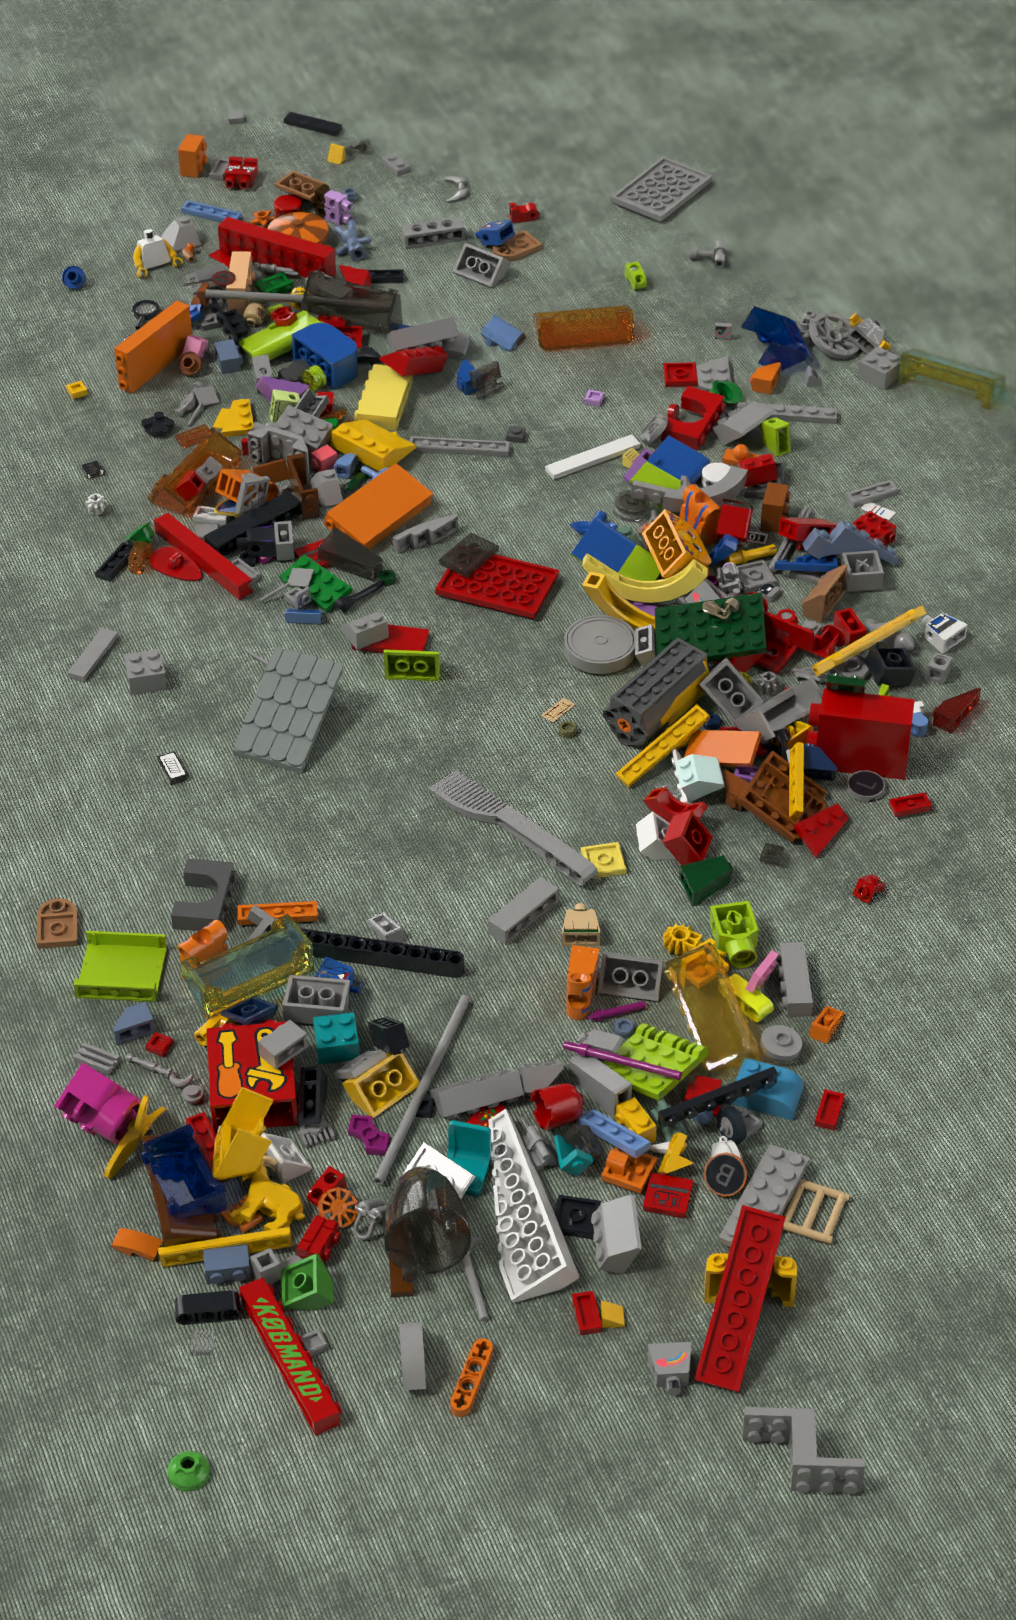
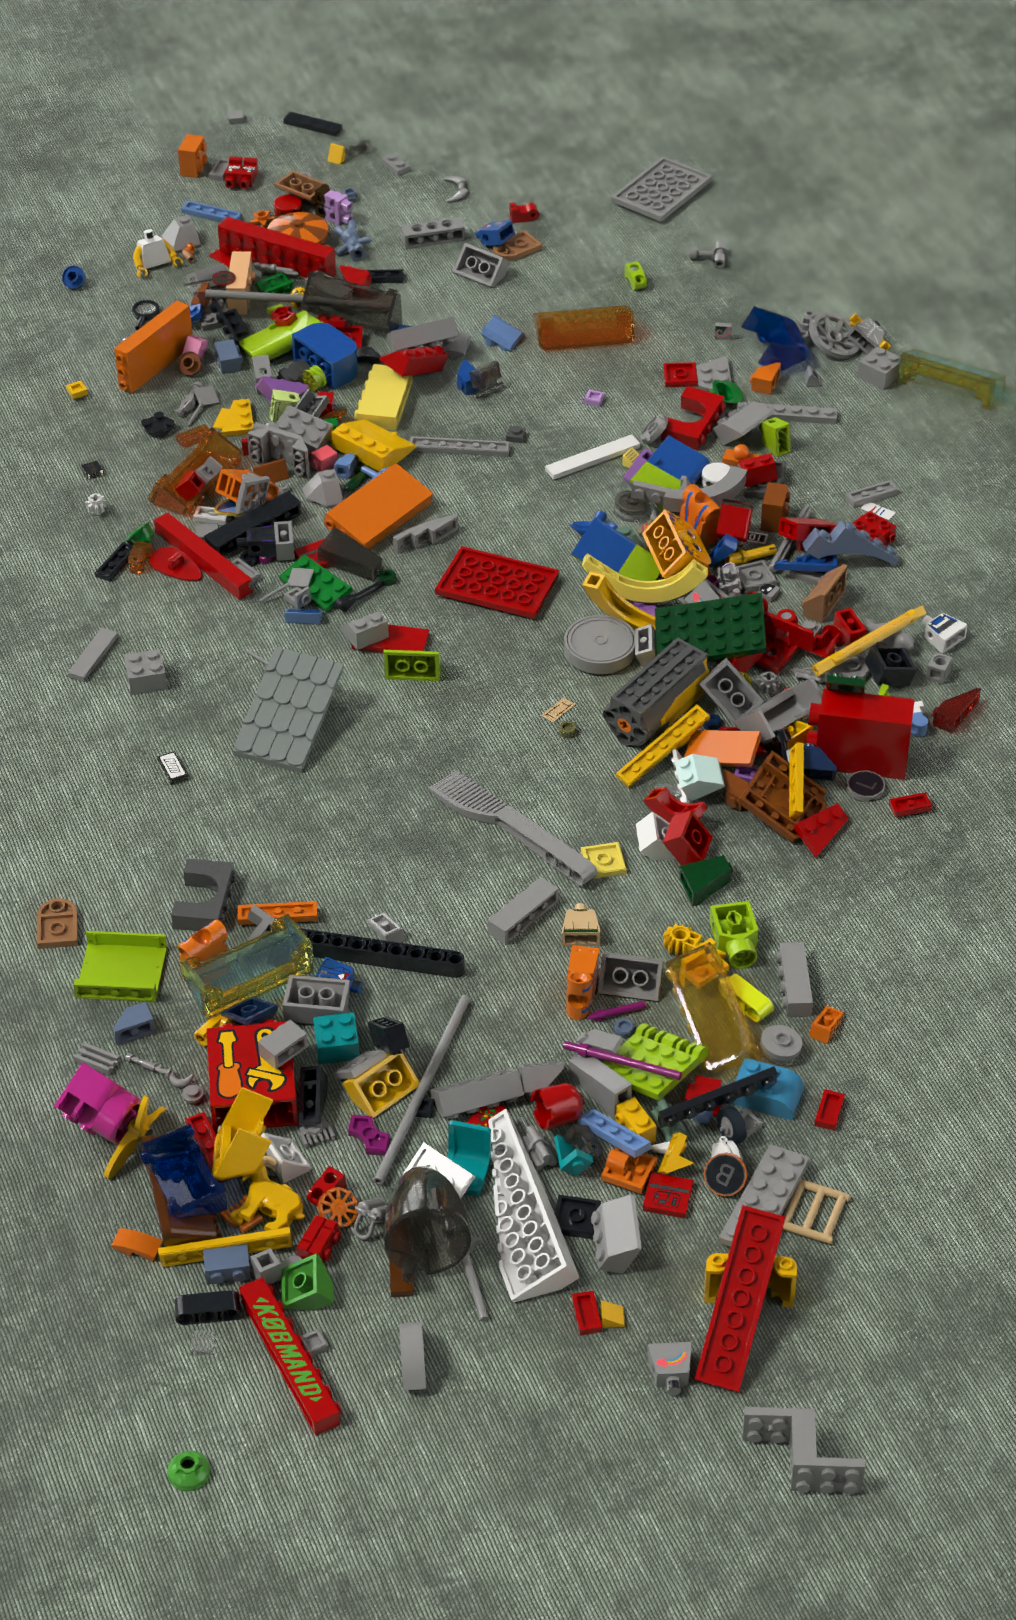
red tile [145,1032,174,1057] -> none
tan head [243,302,266,326] -> none
reddish brown panel [287,453,320,520] -> none
clear smoke tile [439,532,499,578] -> none
orange beam [450,1338,493,1417] -> none
red tile [667,404,679,420] -> none
dark tan piece [702,598,740,619] -> none
bright pink plate [745,950,779,993] -> none
clear smoke plate [760,843,784,866] -> none
light grey brick [841,550,884,592] -> none
red bracket [853,874,886,903] -> none

